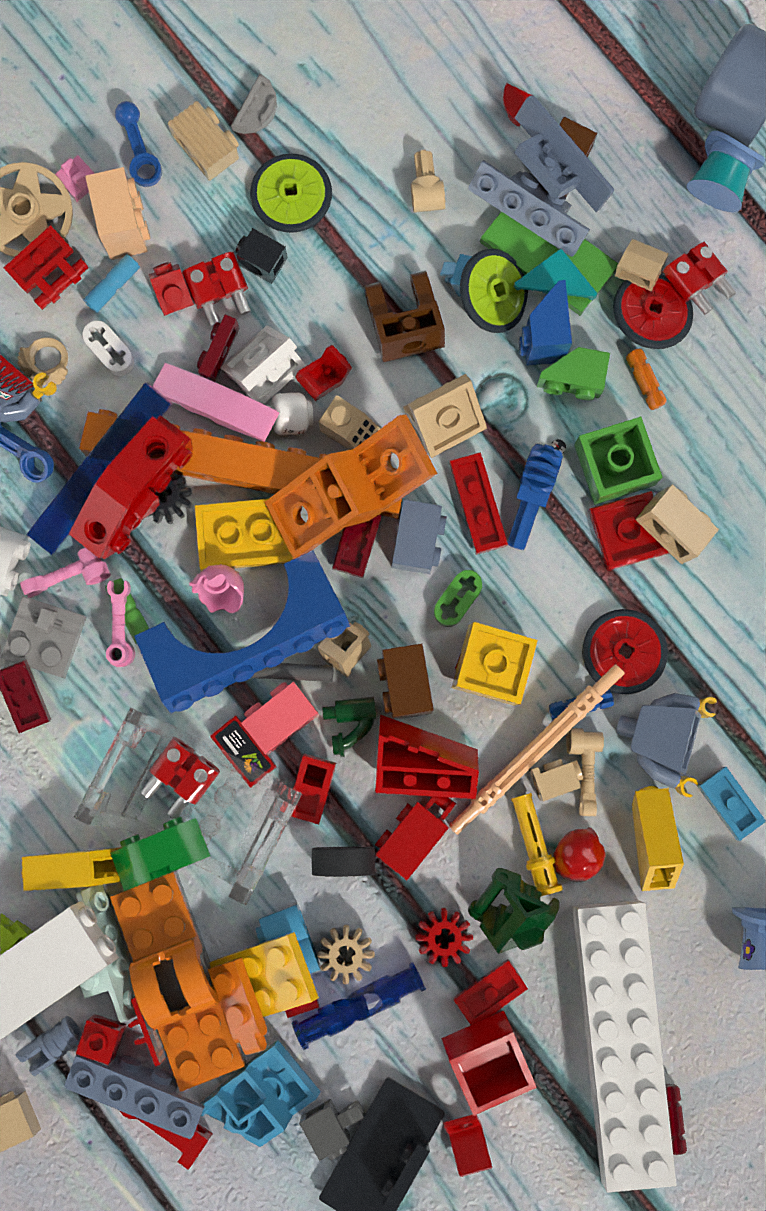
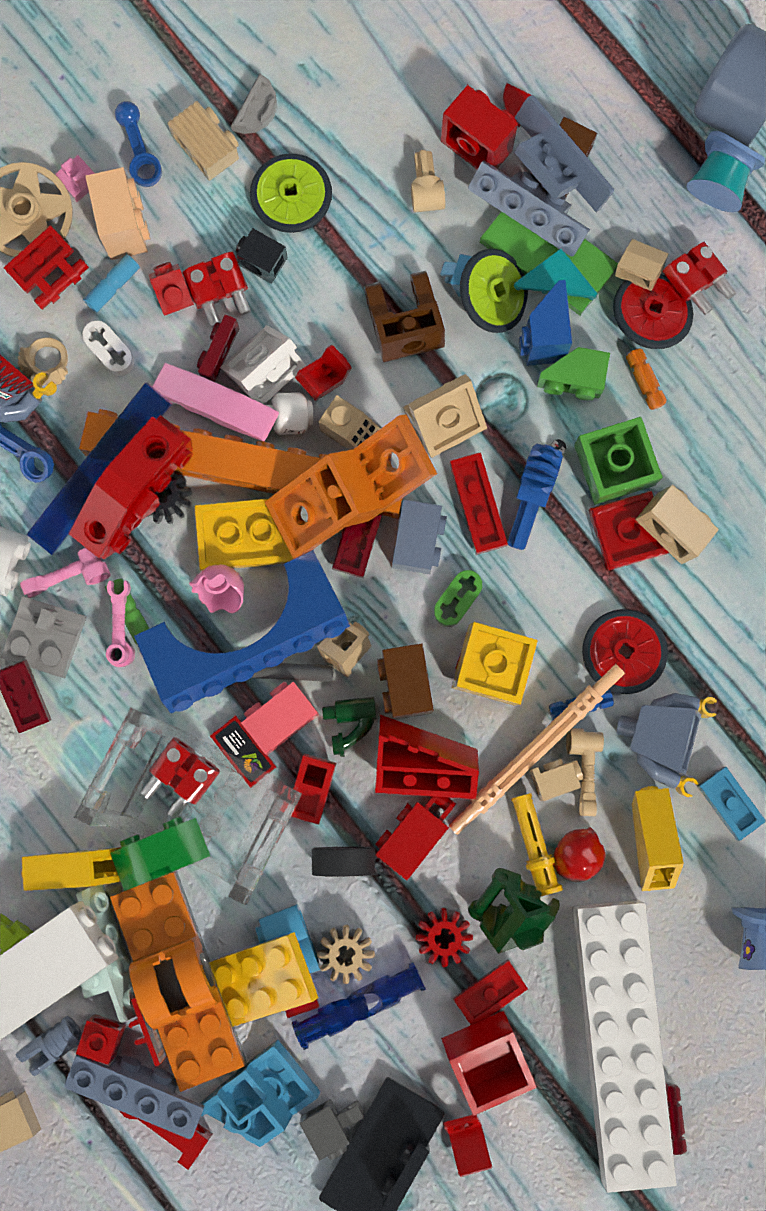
orange hinge [208,957,267,1055] -> none
none -> red brick [441,84,518,170]

